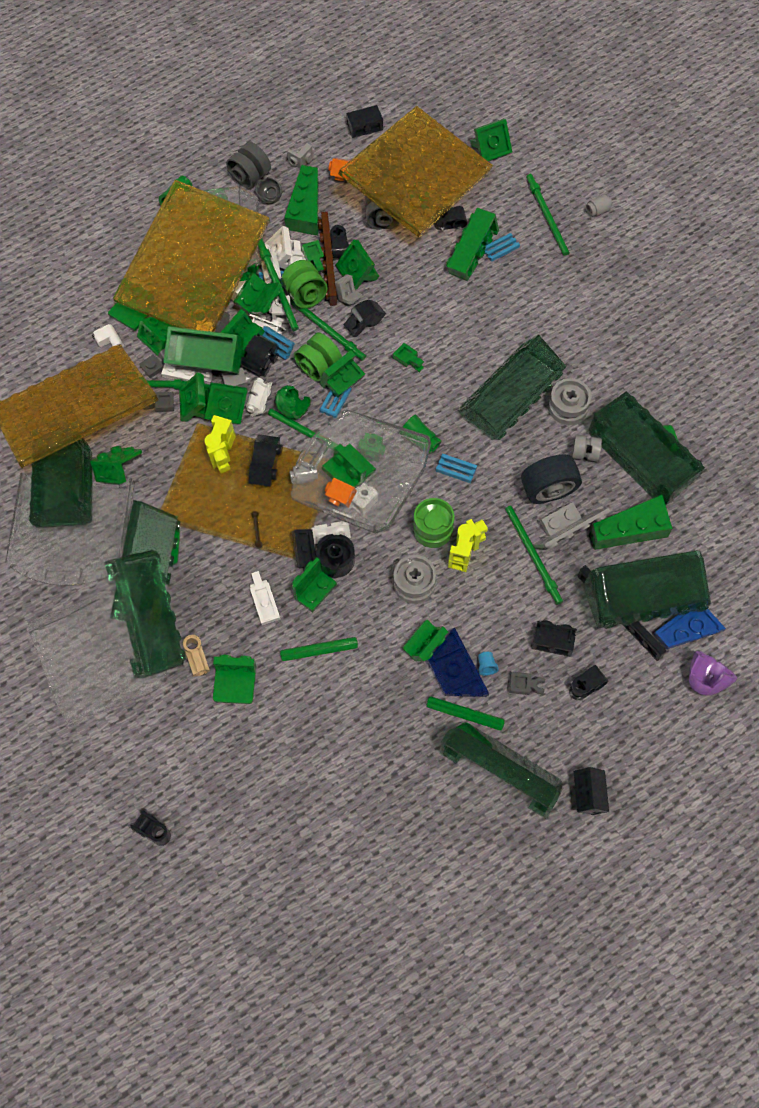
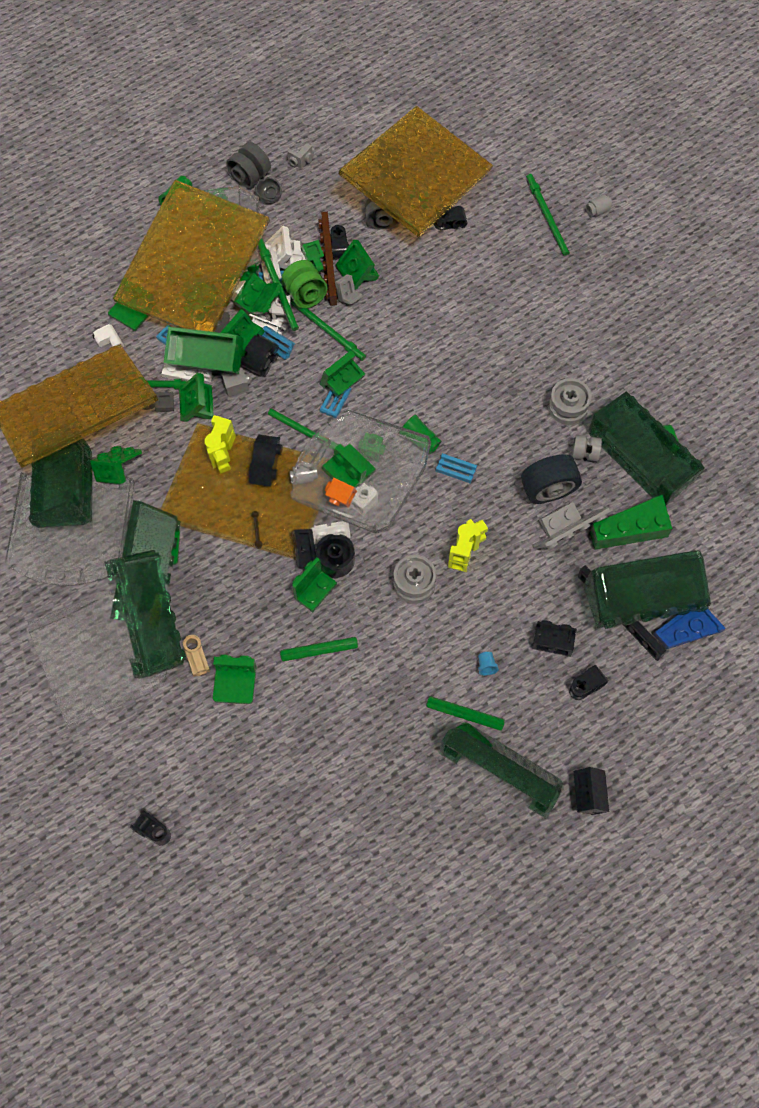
green bracket [137,311,187,356] -> none
dark grey plate [139,349,165,379] -> none
green bracket [204,382,248,424] -> none
white hinge [246,378,272,417] -> none
white hinge [250,571,280,625] -> none
green hair [275,385,312,420] -> none
green wedge [284,165,319,236] -> none
bright green wheel [294,332,342,382] -> none
orange brick [329,158,355,181] -> none
black brick [343,300,386,337] -> none
black hinge [346,105,383,138] -> none
green plate [393,343,424,373] -> none
green bracket [402,620,448,661] -> none
bright green wheel [413,498,454,548] -> none
clear blue wing [427,628,489,697] -> none
green wedge [446,208,499,281] -> none
clear green windscreen [457,334,567,440] -> none
green bracket [470,118,512,162] -> none
dark azure tile [485,233,520,262] -> none
green bar [505,505,563,605] -> none
dark grey plate [509,672,545,695] -> none
medium lavender hair [689,651,737,696] -> none

